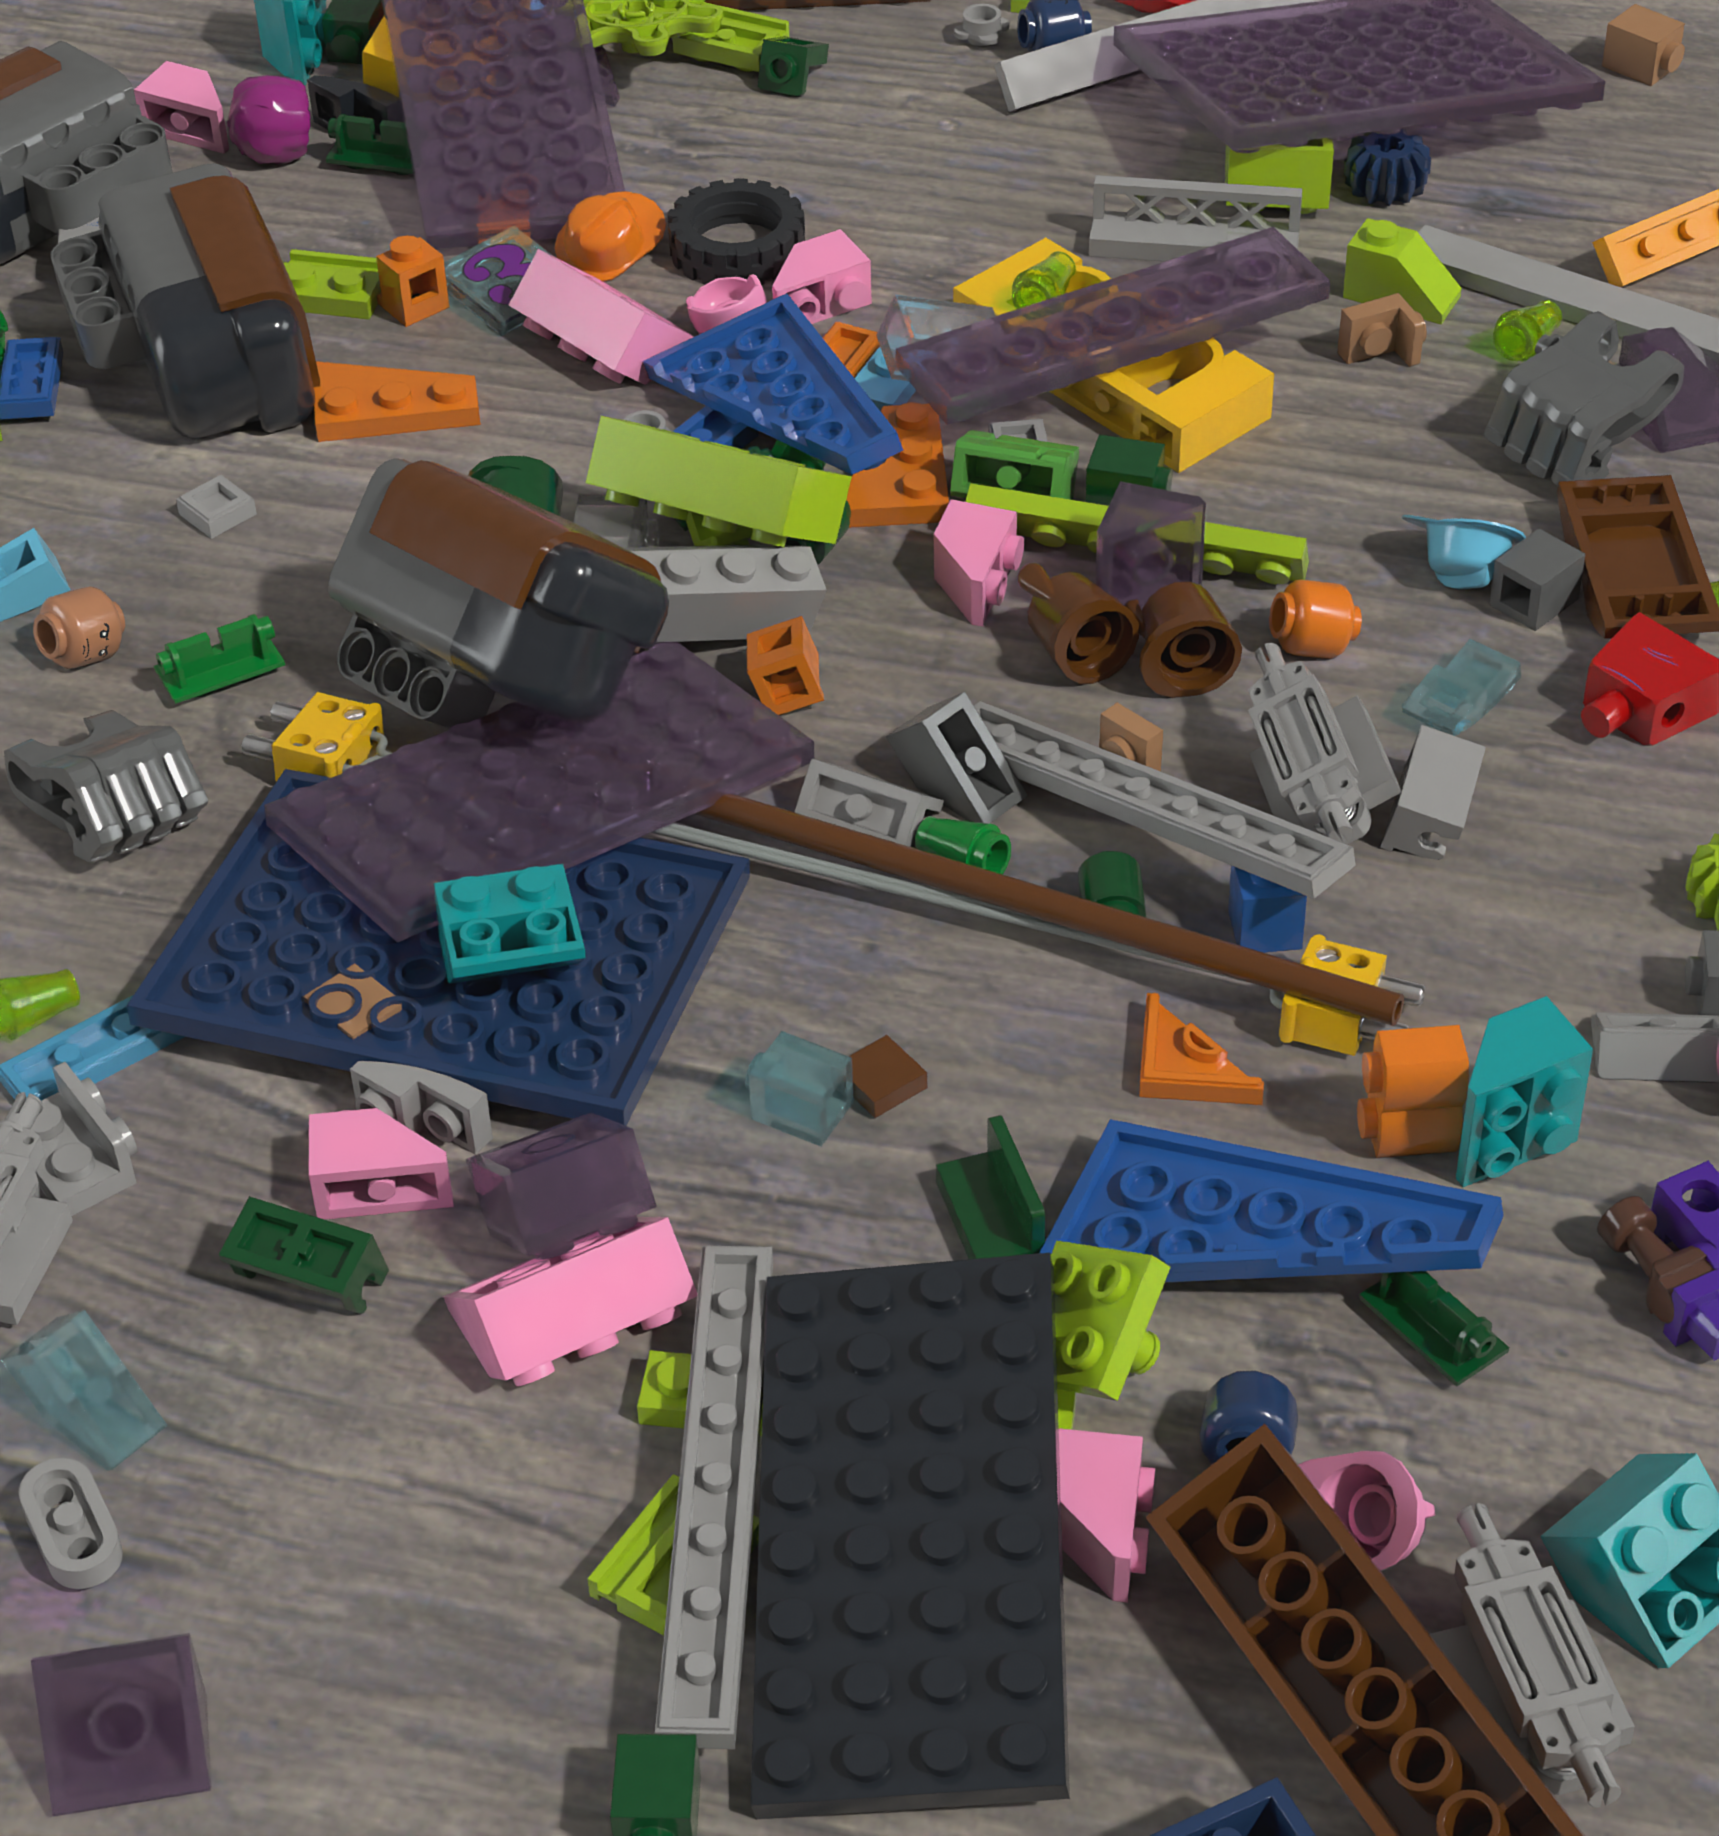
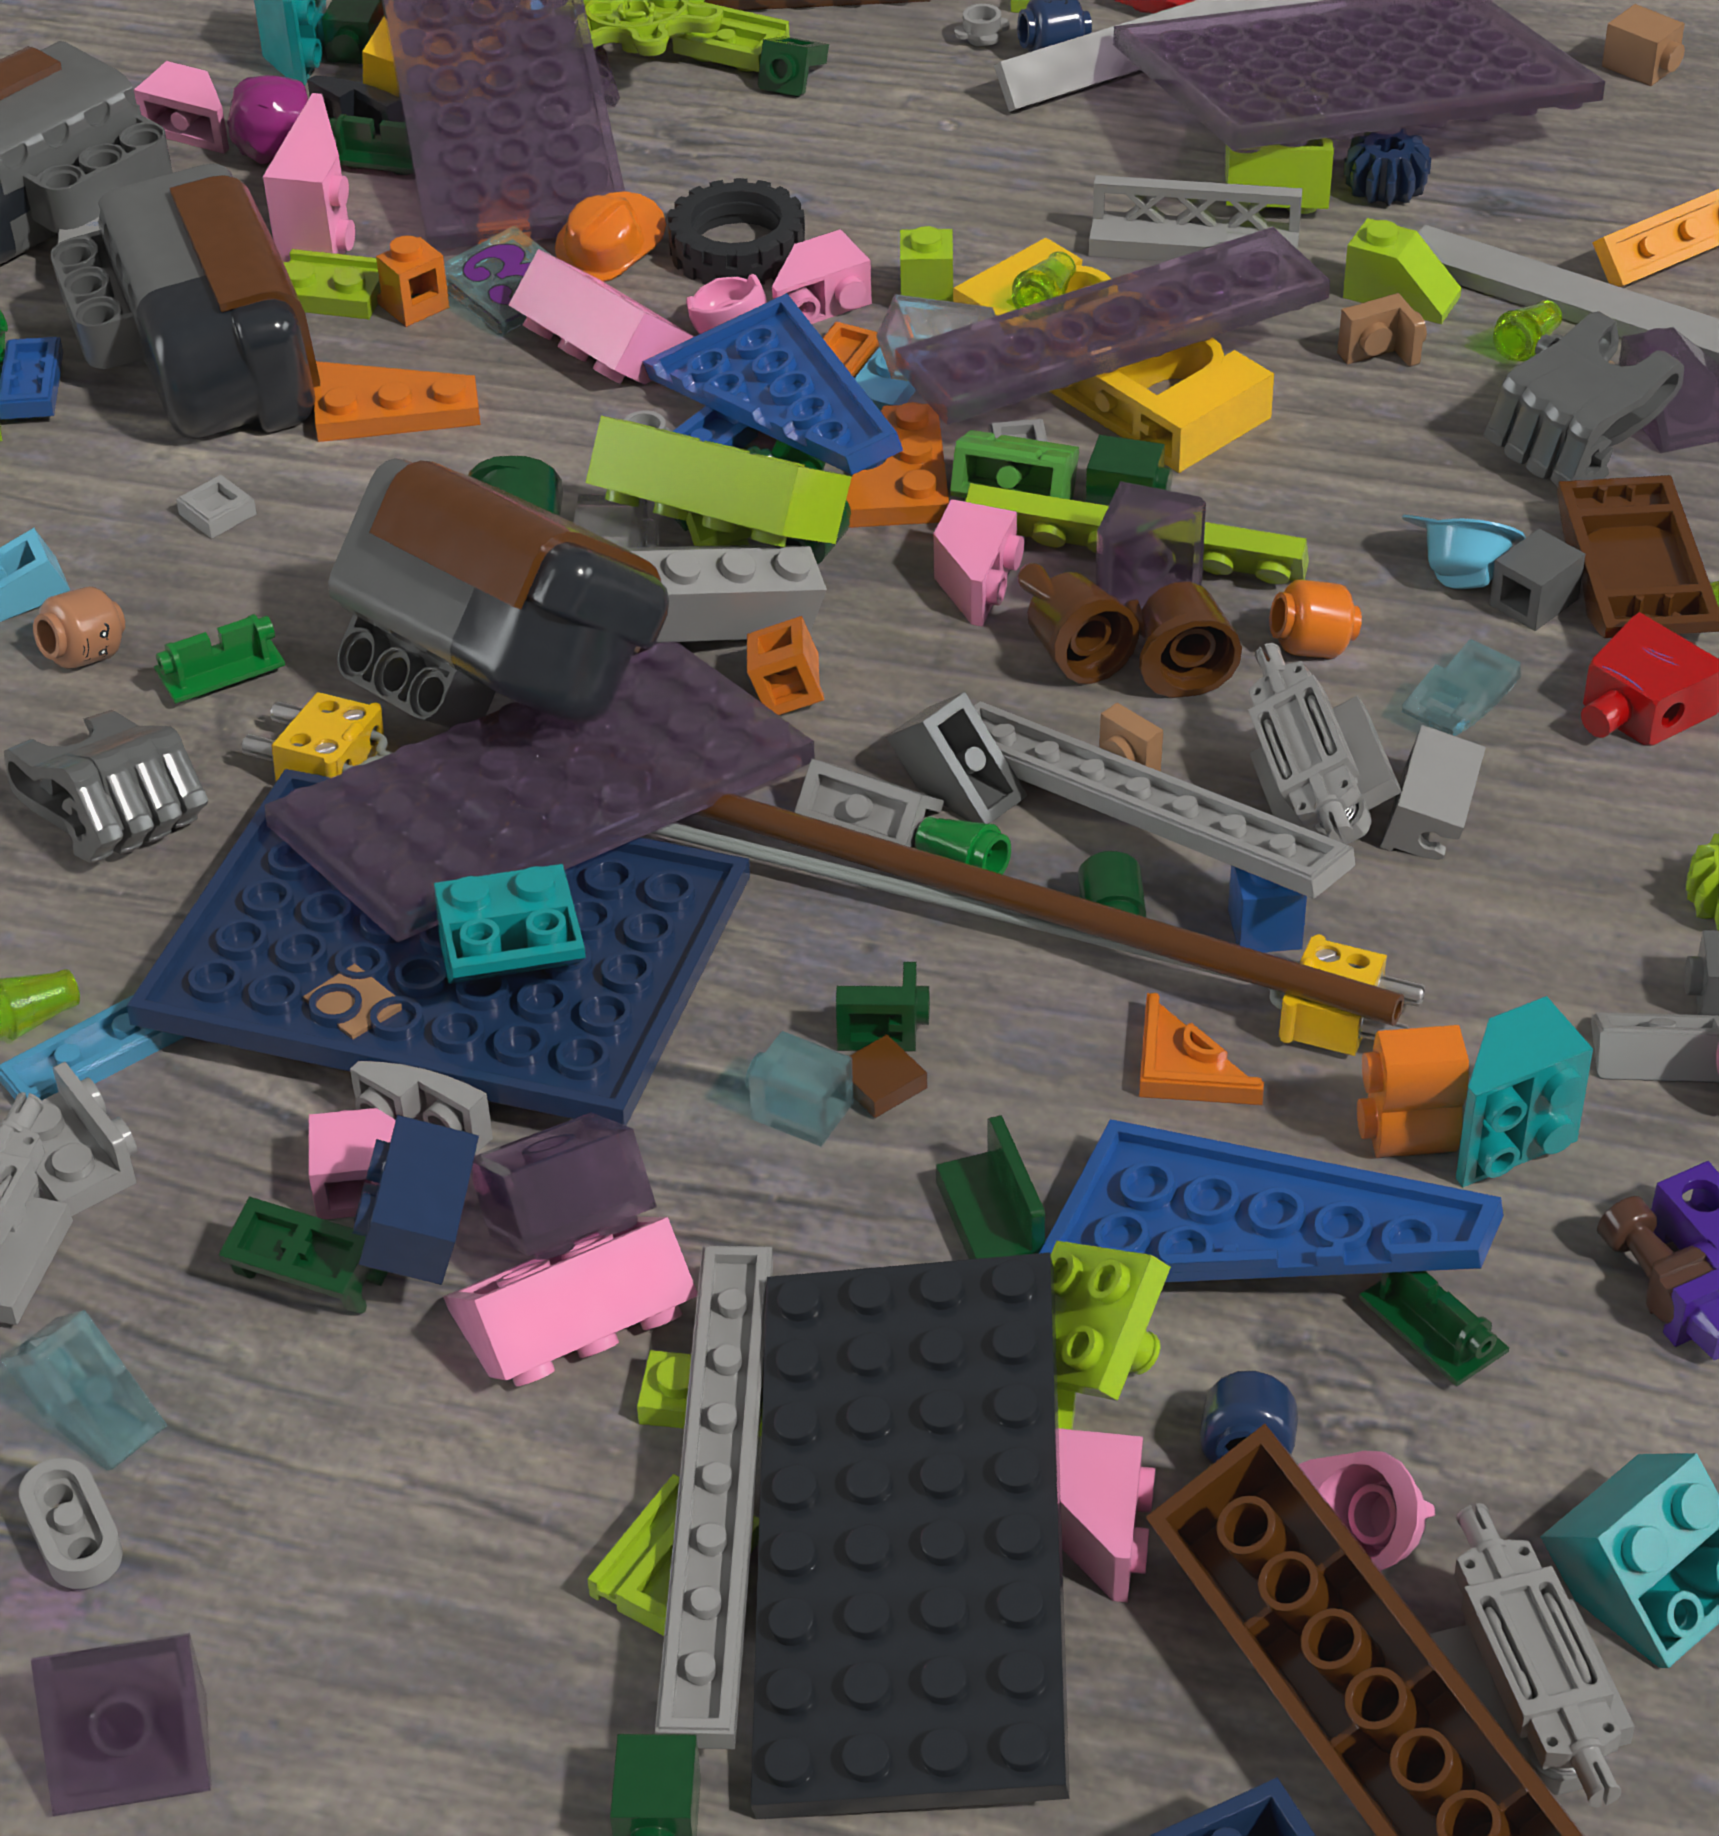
none -> bright pink slope [263,93,355,263]
none -> dark blue brick [352,1115,479,1285]
none -> dark green bracket [836,962,930,1051]
none -> lime brick [900,226,953,312]

